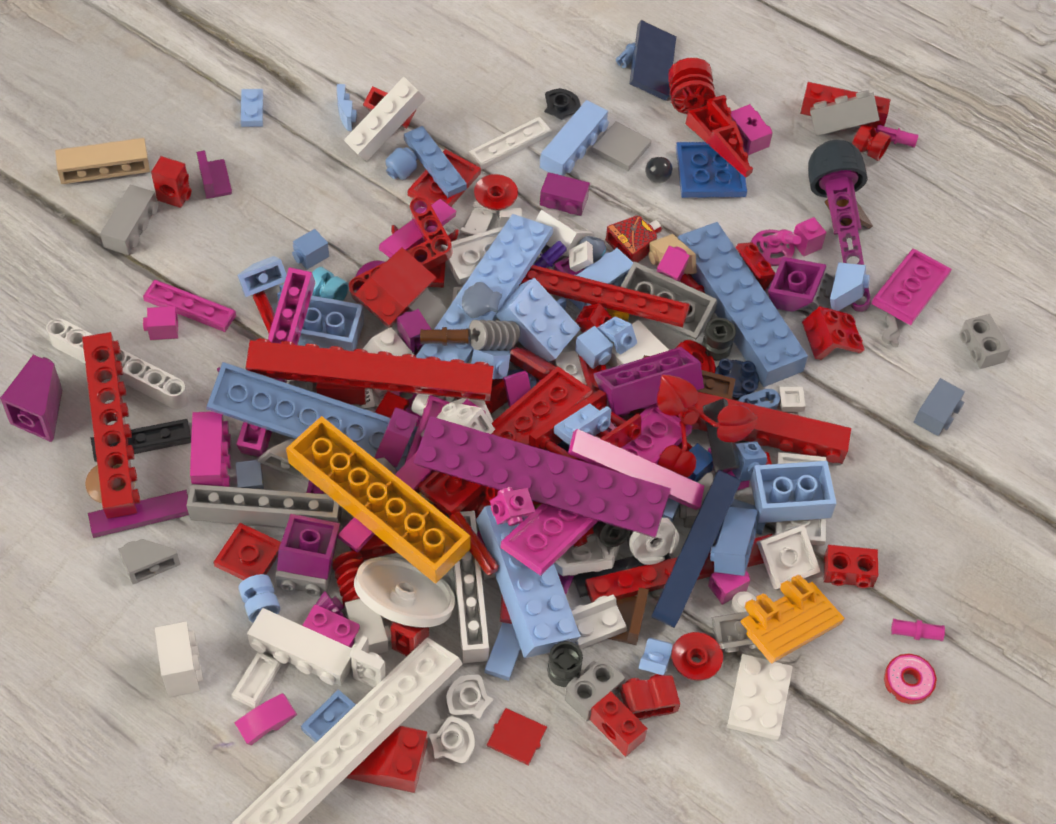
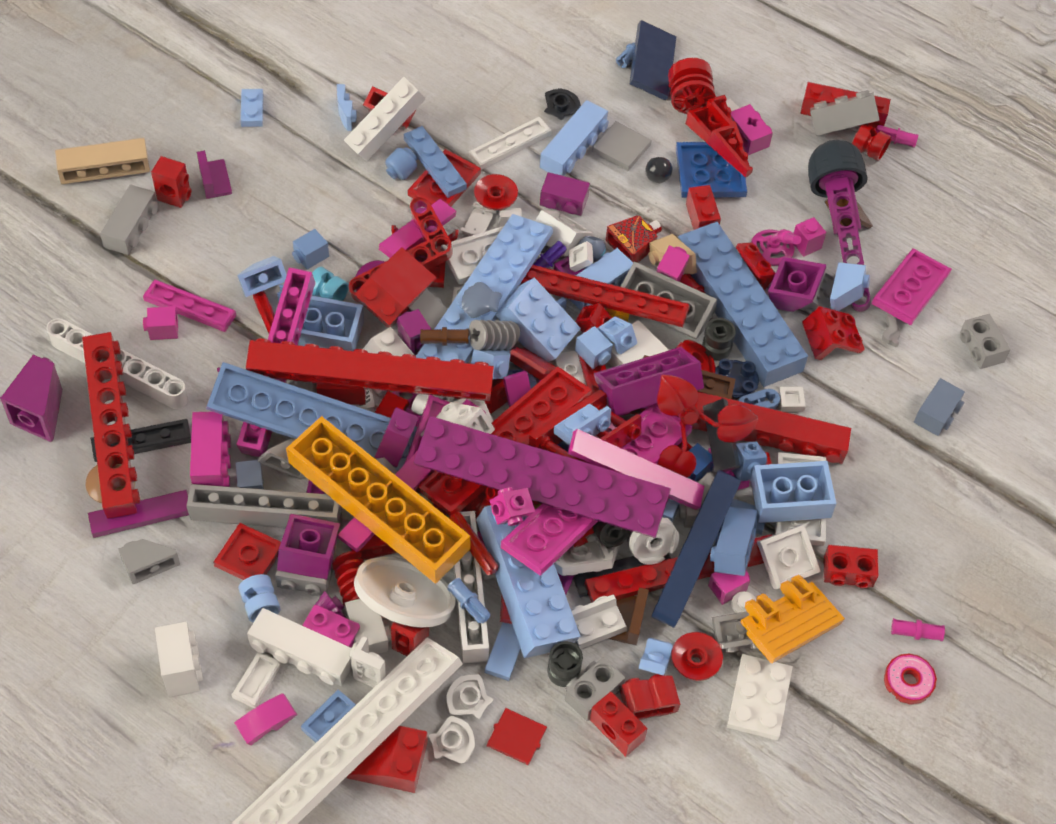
none -> medium blue axle [447,578,491,624]
none -> red brick [686,185,721,230]

